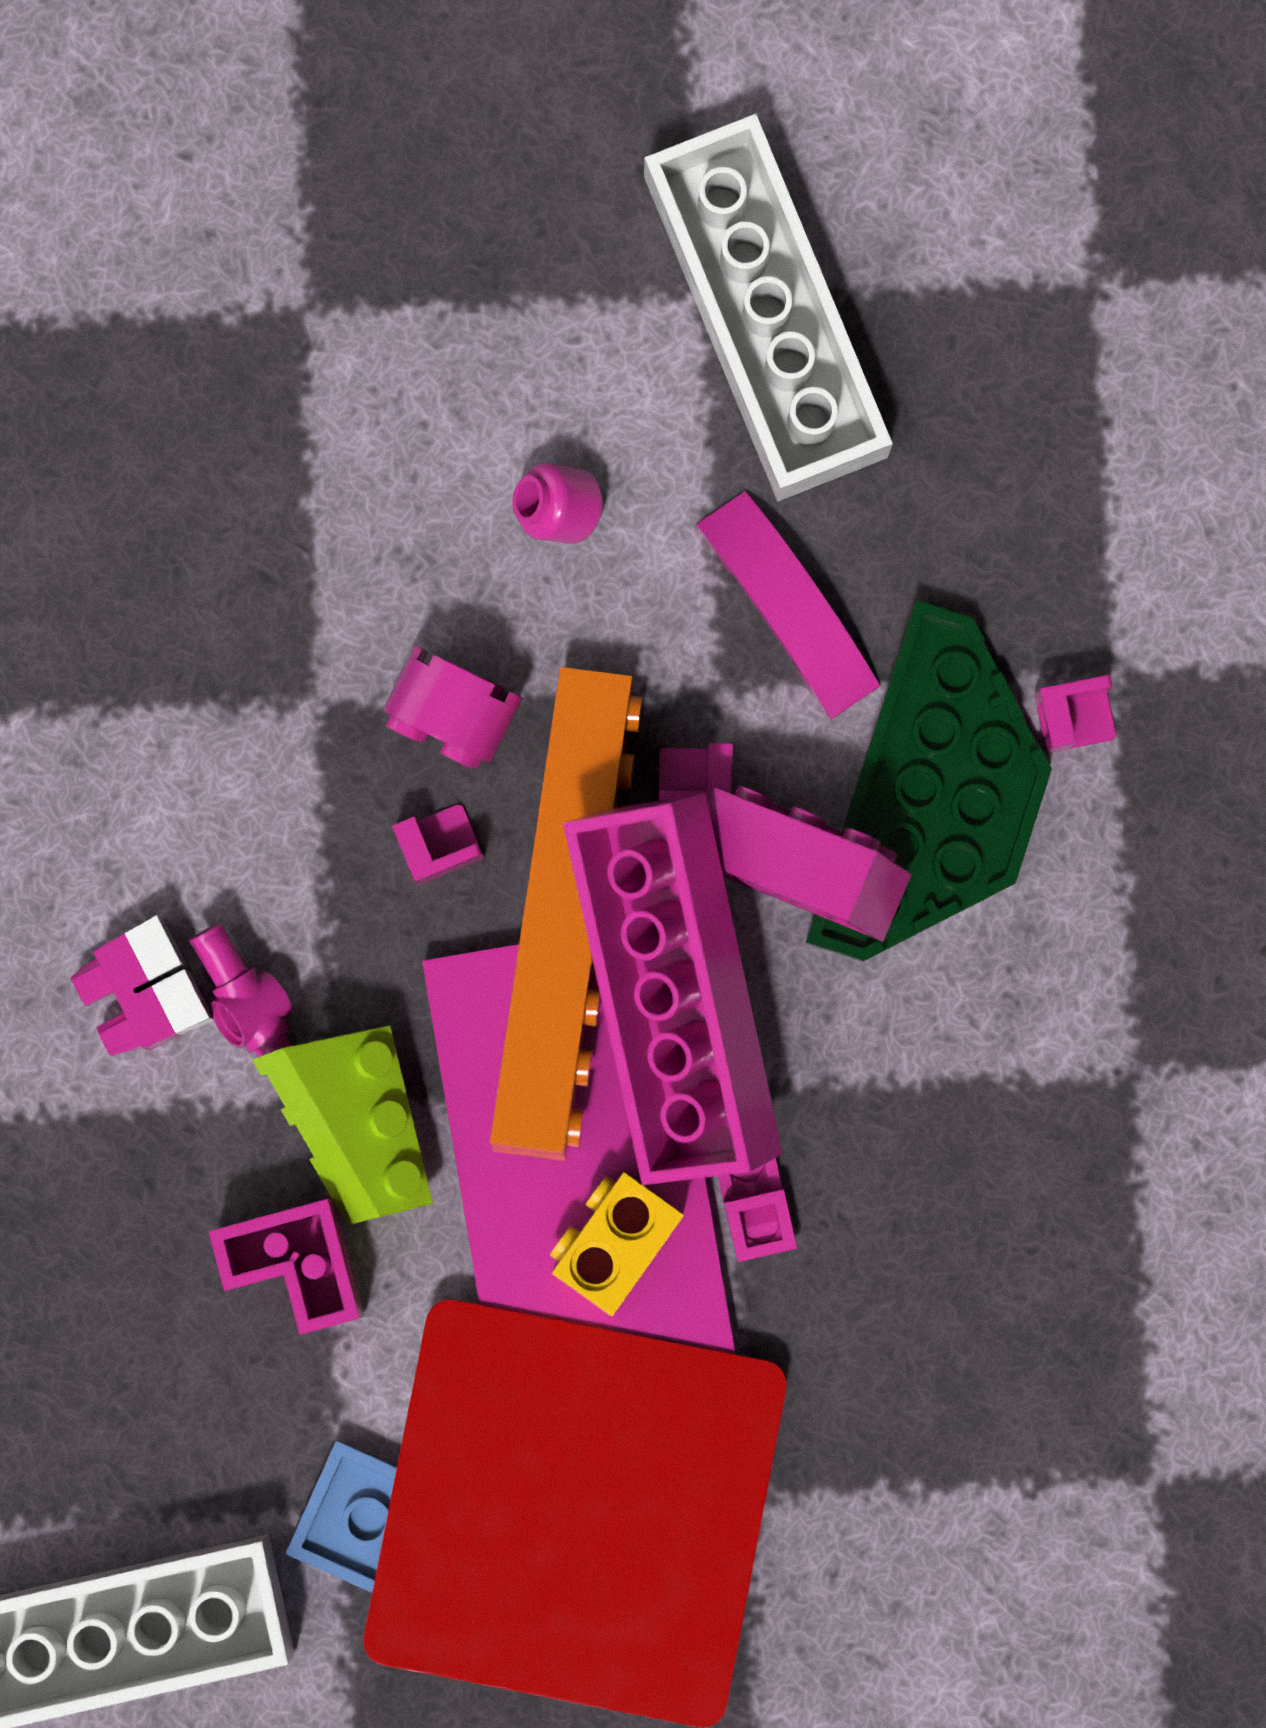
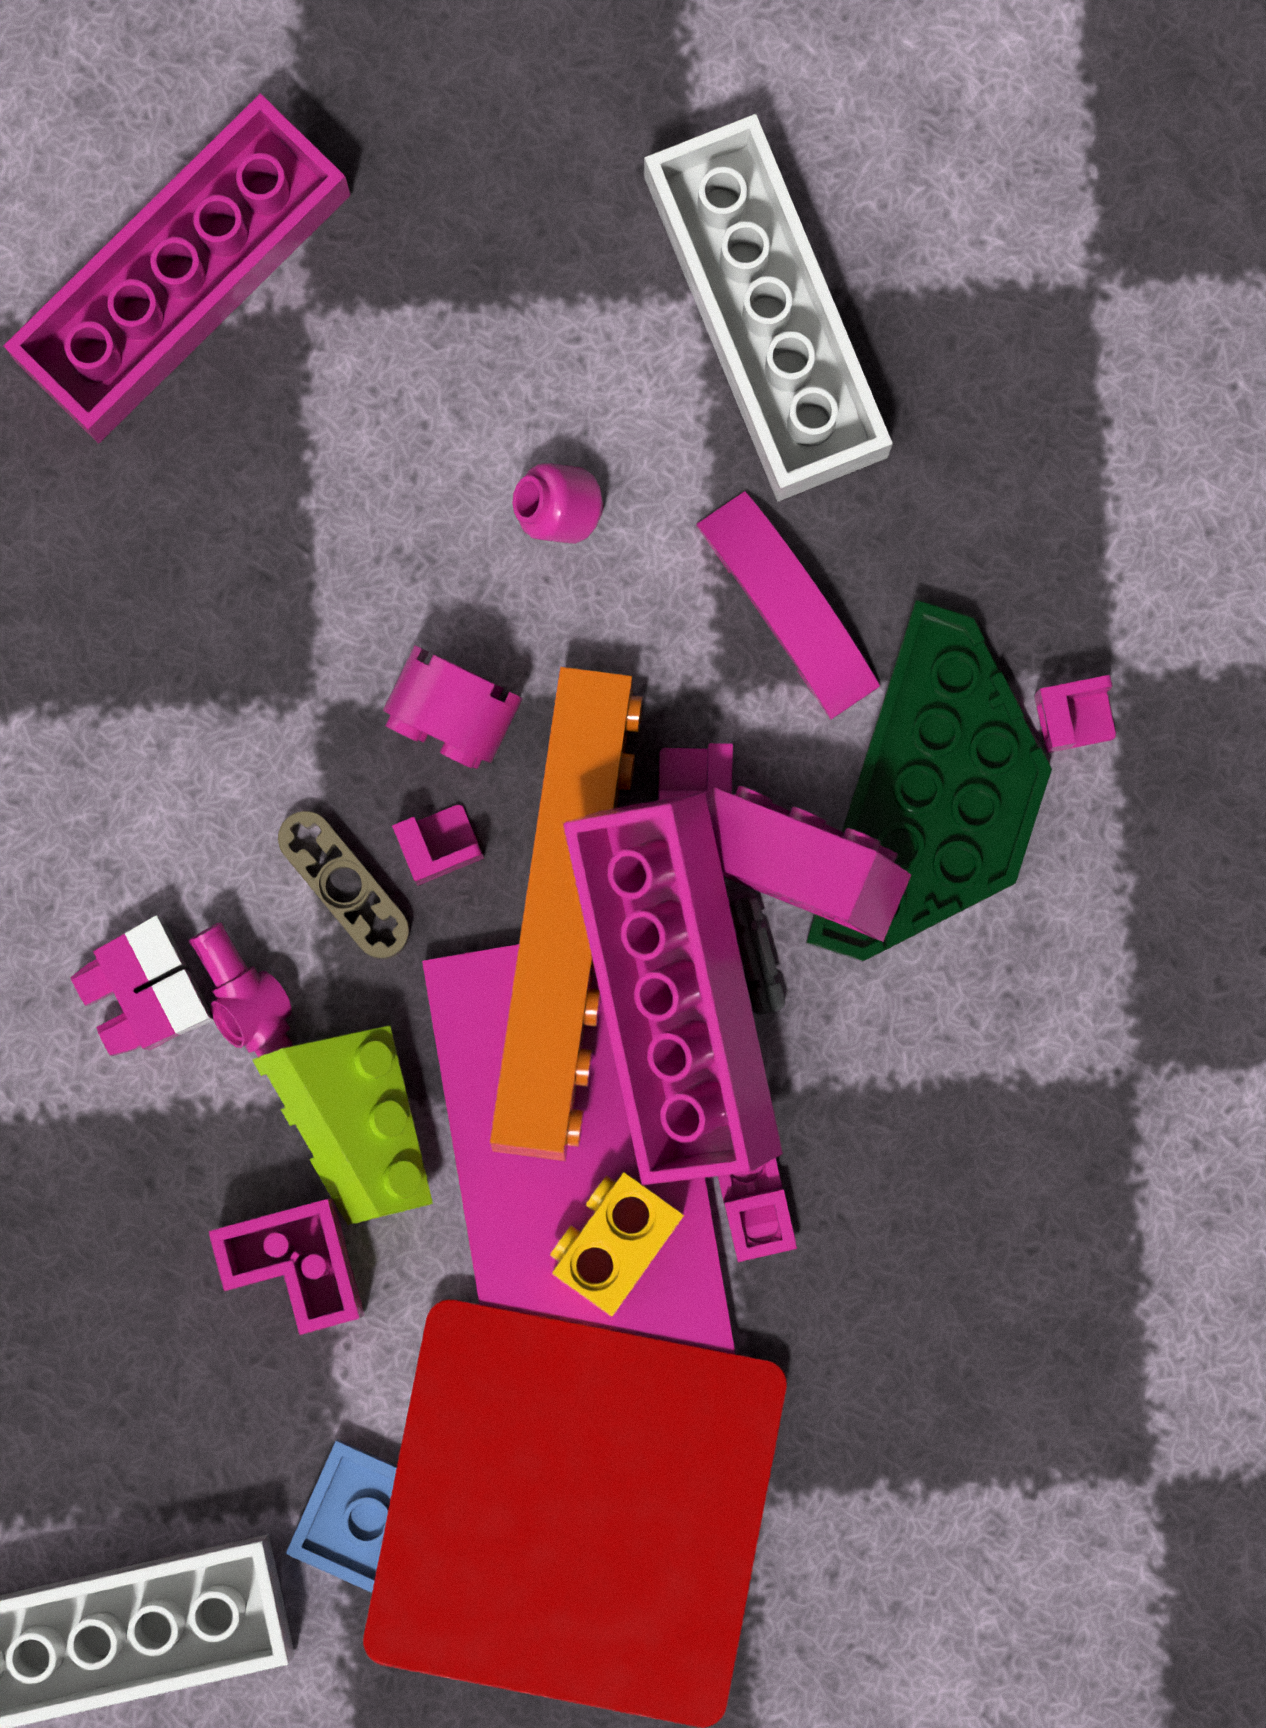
none -> dark pink brick [3,93,351,444]
none -> dark tan beam [278,811,410,959]
none -> dark grey axle [729,896,785,1015]

